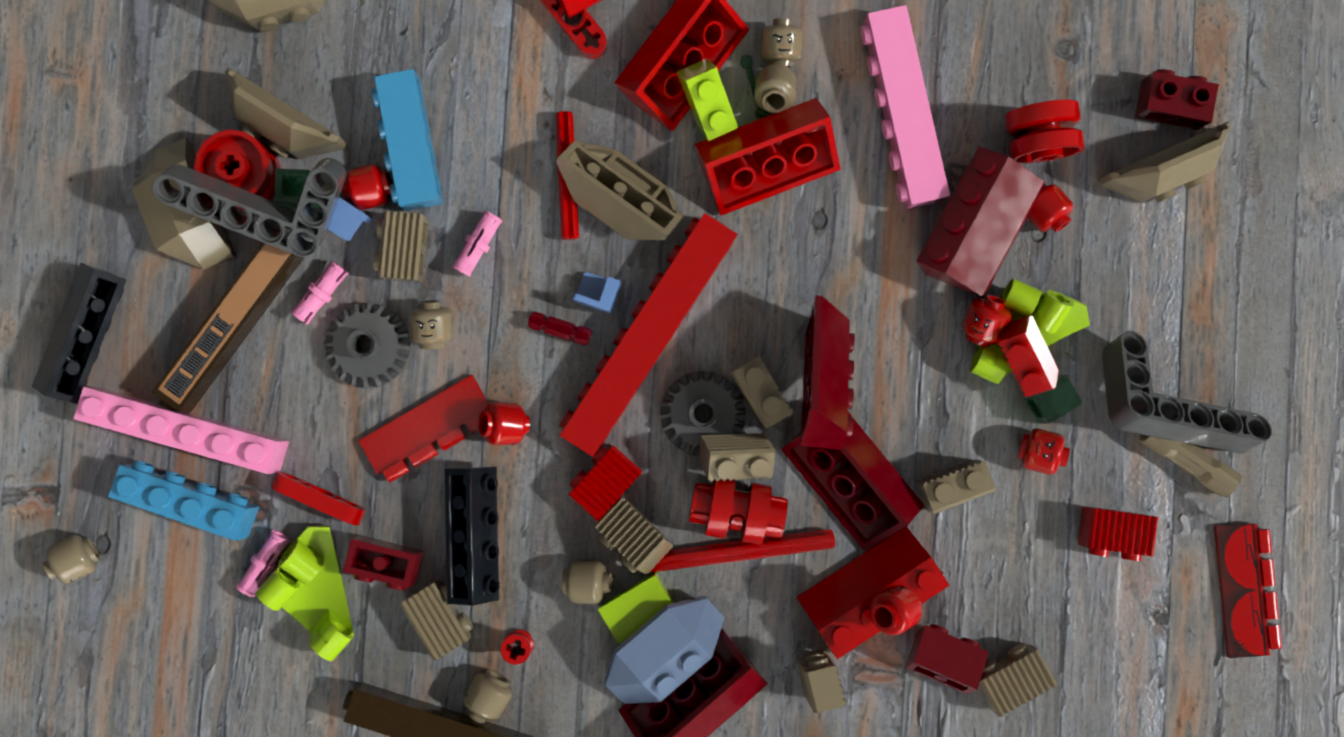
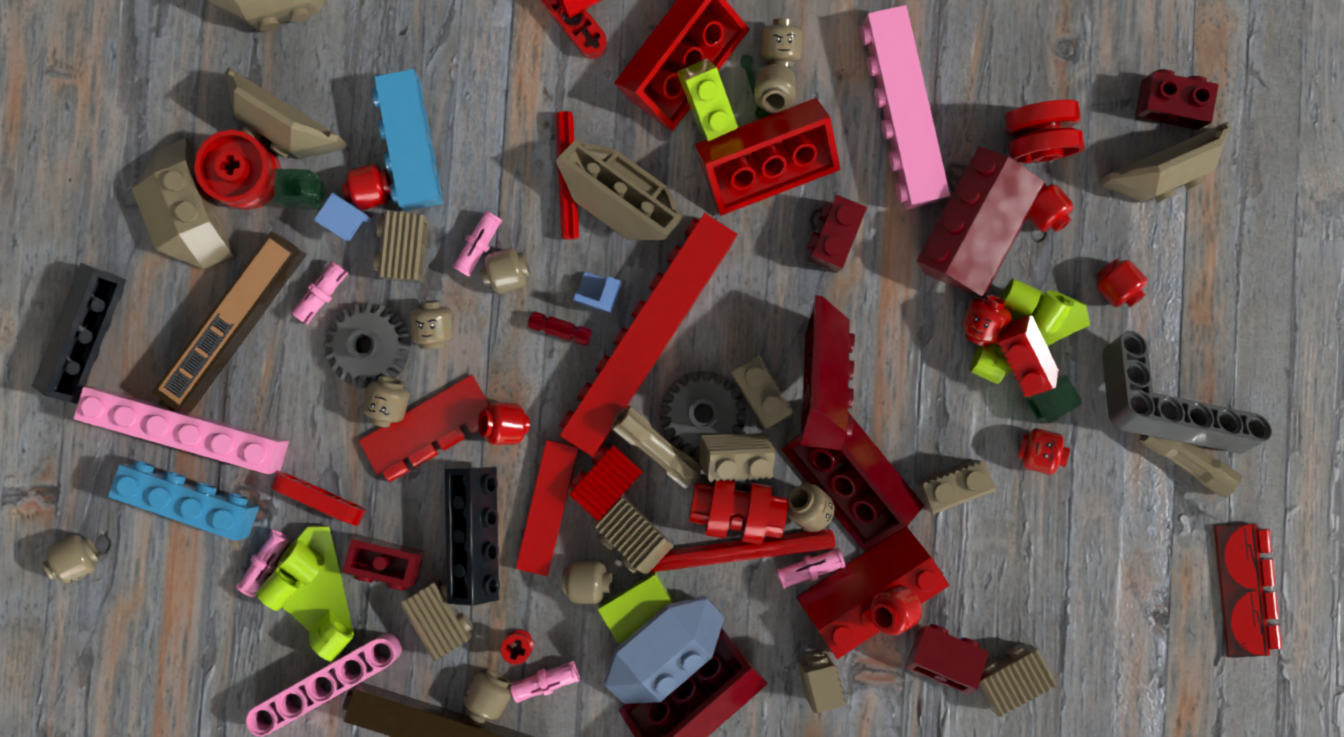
dark grey beam [152,158,346,257] -> none
red brick [1078,506,1158,561] -> none
none -> bright pink beam [246,633,402,736]
none -> dark tan head [362,376,410,428]
none -> dark tan head [480,247,531,295]
none -> bright pink pin [510,661,580,703]
none -> red tile [516,440,579,576]
none -> dark tan axle [610,405,702,489]
none -> bright pink pin [776,547,845,590]
none -> dark tan head [787,483,835,532]
none -> dark red brick [806,195,867,273]
none -> red head [1096,258,1148,308]

